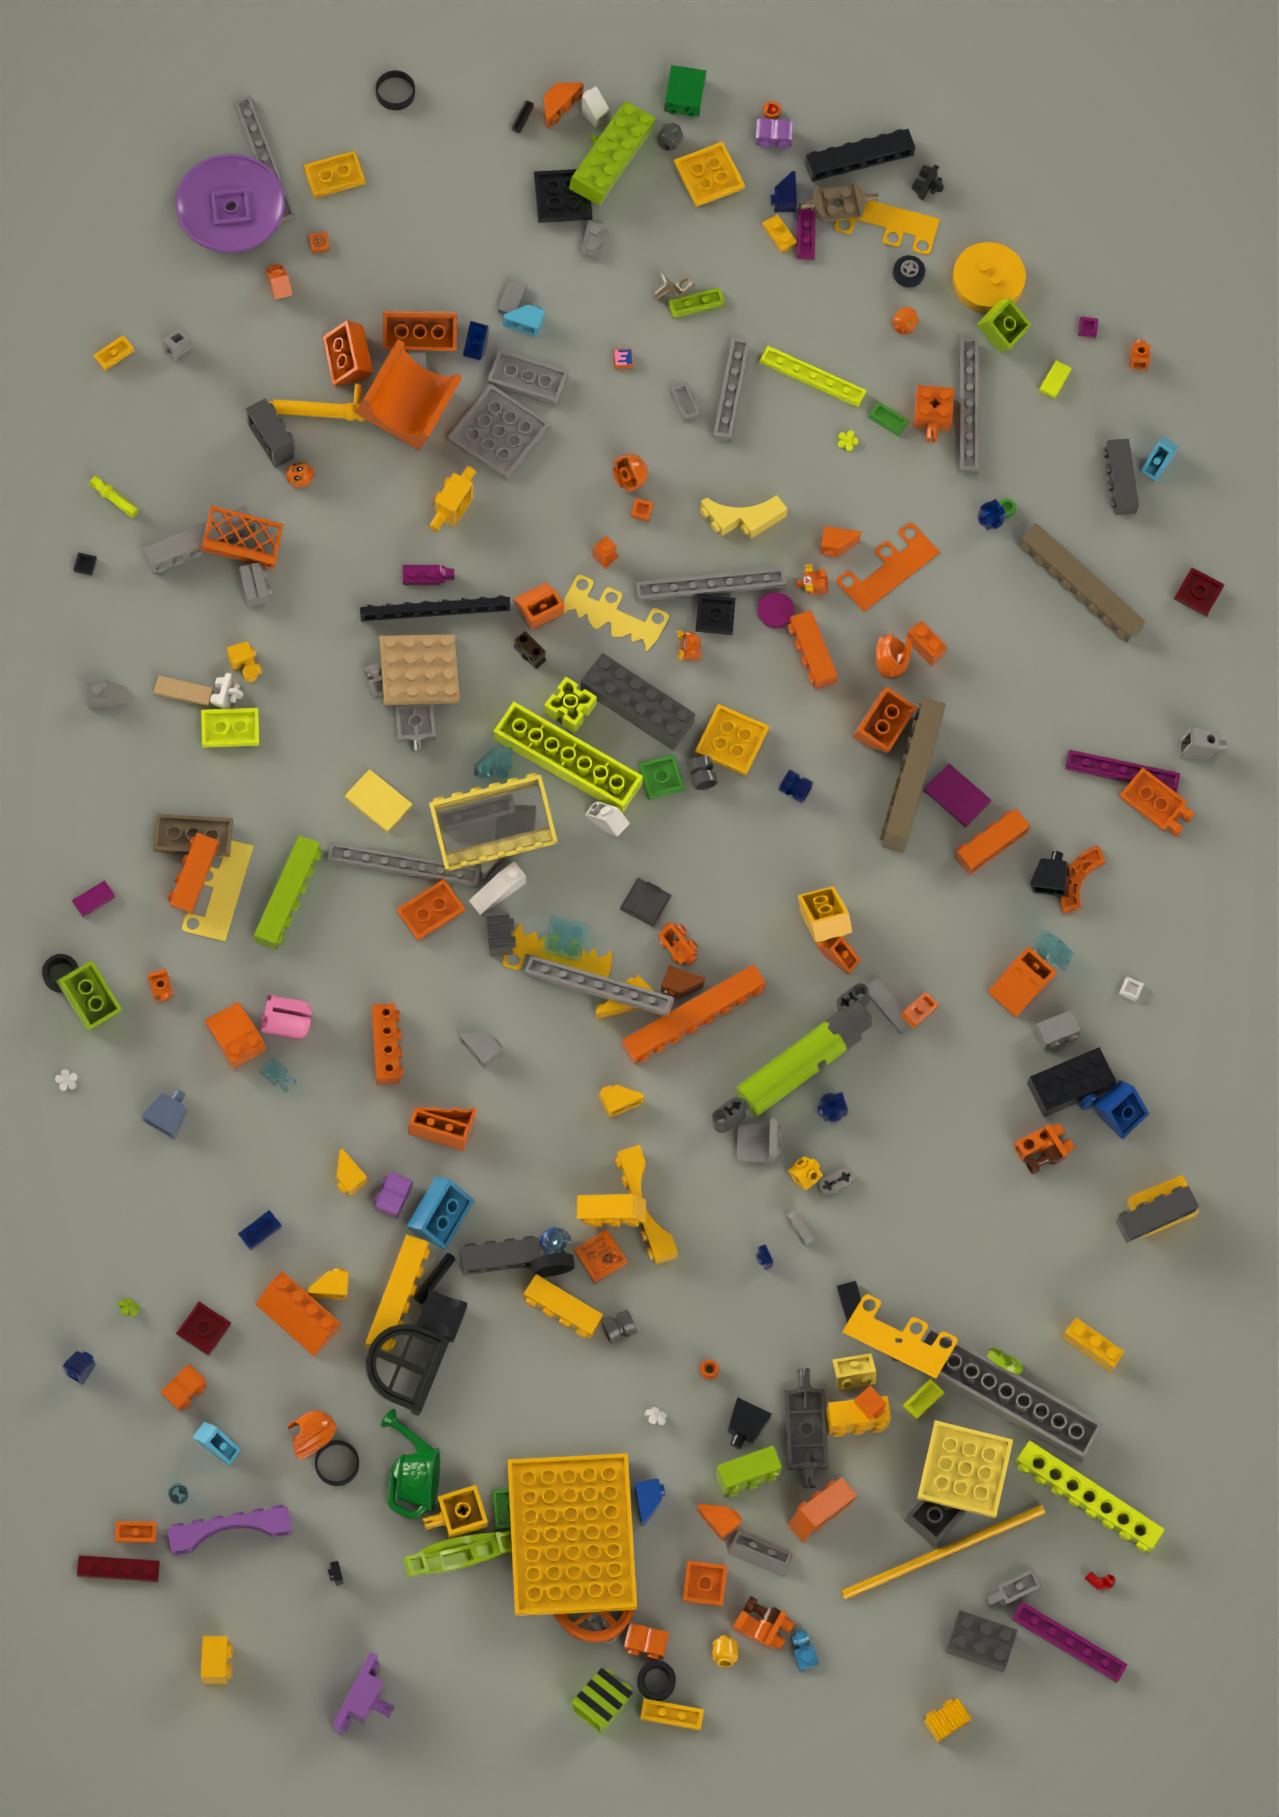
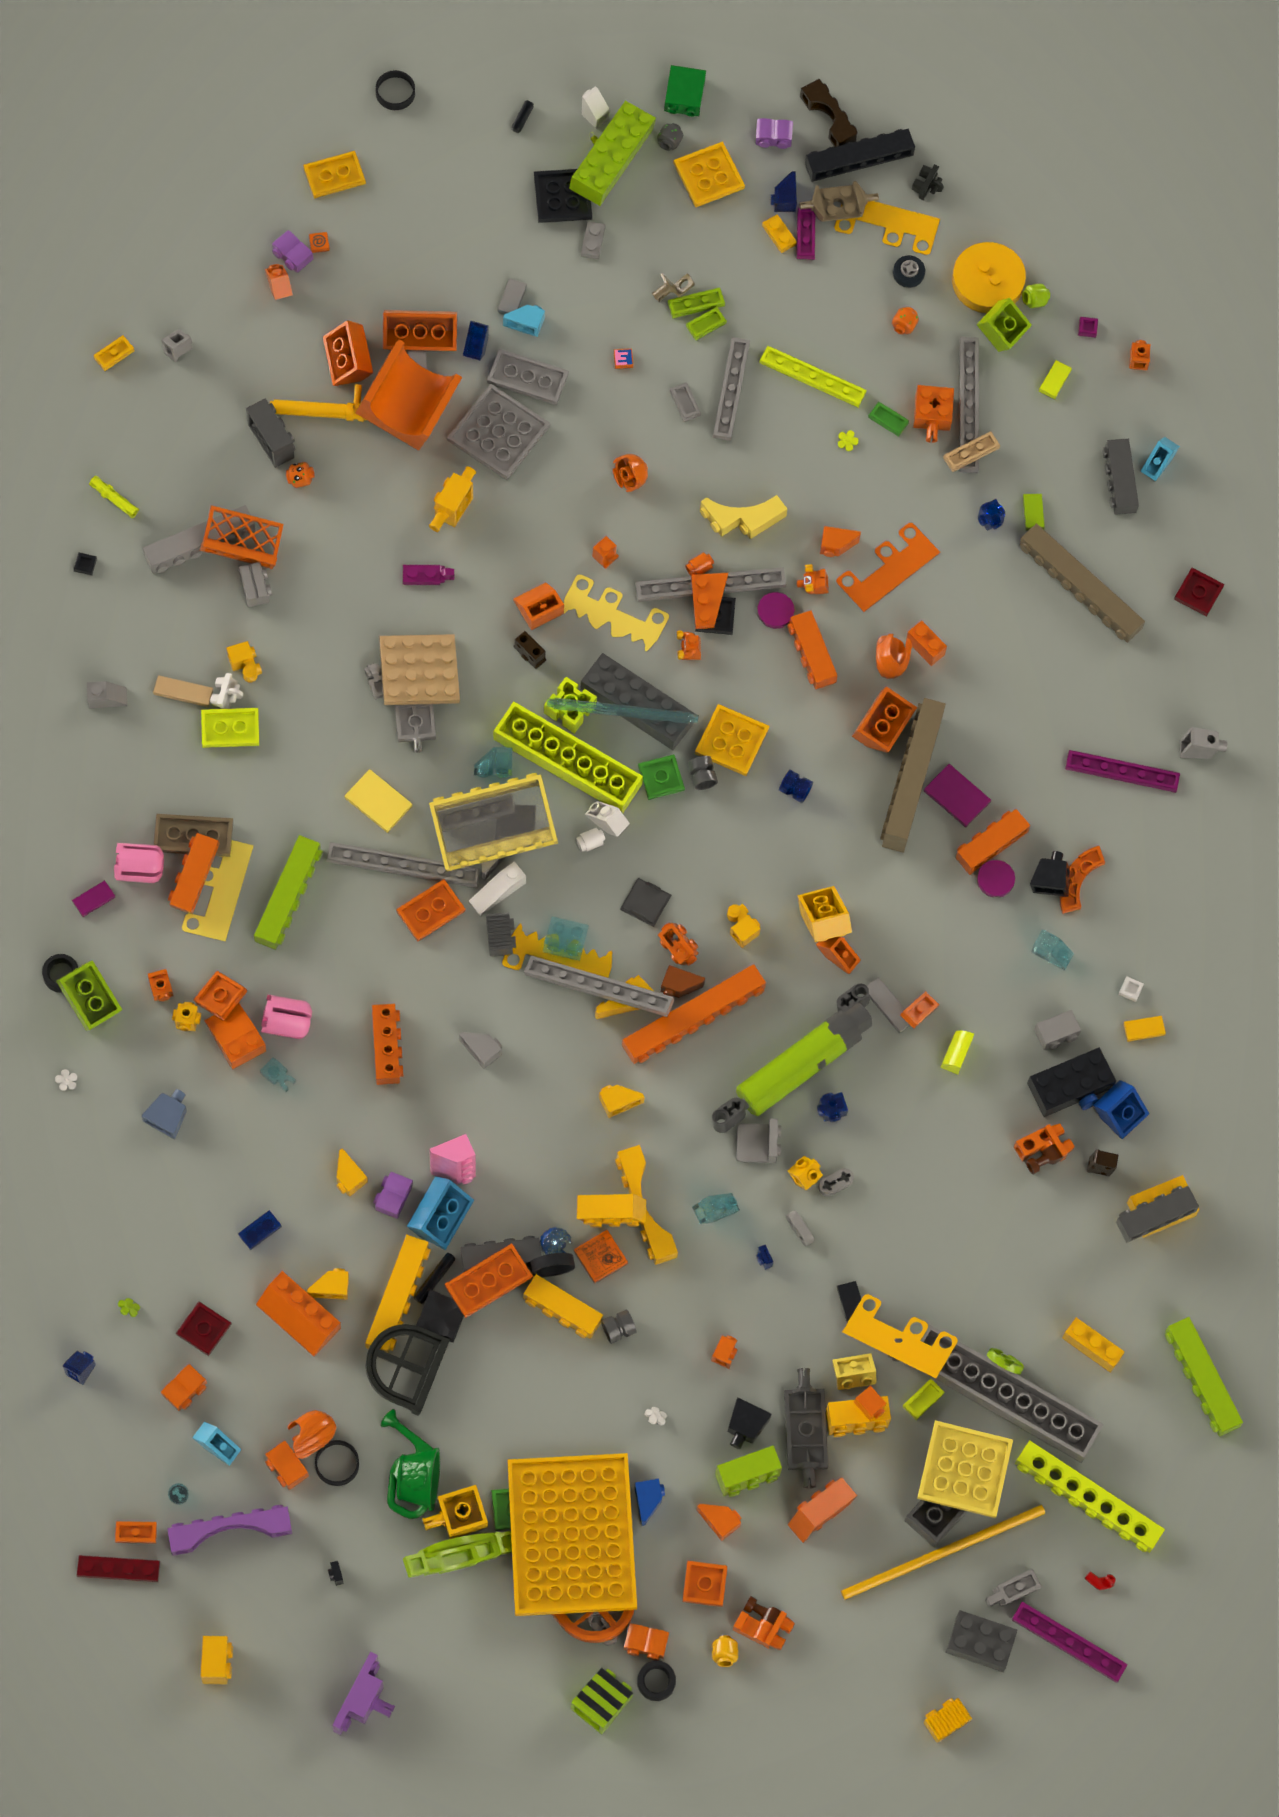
medium lavender dish [175,154,285,253] -> none
light grey tile [233,96,296,224] -> none
black plate [360,595,510,622] -> none
orange wedge [408,1107,477,1151] -> none
orange slope [544,82,584,129] -> none
orange plate [631,498,654,522] -> none
yellow plate [640,1698,704,1731] -> none
orange plate [699,1360,719,1380] -> none
light grey slope [728,1531,793,1576] -> none
orange tile [763,101,781,120] -> none
dark azure plate [790,1629,819,1671] -> none
orange slope [987,946,1057,1018] -> none
bright green tile [997,498,1016,518] -> none
orange tile [1119,767,1195,837] -> none
none -> bright pink cylinder [114,843,164,883]
none -> yellow brick [172,1002,201,1031]
none -> orange tile [193,971,247,1020]
none -> orange brick [265,1441,309,1490]
none -> medium lavender brick [272,230,314,273]
none -> bright pink slope [429,1134,476,1185]
none -> orange tile [444,1243,533,1318]
none -> clear light blue piece [547,698,699,724]
none -> white brick [576,828,605,852]
none -> orange brick [685,552,714,576]
none -> lime tile [686,307,727,340]
none -> orange wing [691,573,728,629]
none -> clear light blue slope [692,1193,740,1224]
none -> orange brick [711,1335,738,1369]
none -> yellow brick [727,904,761,948]
none -> dark brown arch [800,79,858,147]
none -> neon yellow brick [940,1030,974,1075]
none -> tan tile [943,431,1000,472]
none -> magenta tile [977,860,1016,897]
none -> lime head [1022,283,1050,308]
none -> lime tile [1023,494,1045,530]
none -> dark brown piece [1087,1149,1119,1177]
none -> yellow tile [1123,1016,1166,1042]
none -> lime brick [1165,1317,1243,1437]

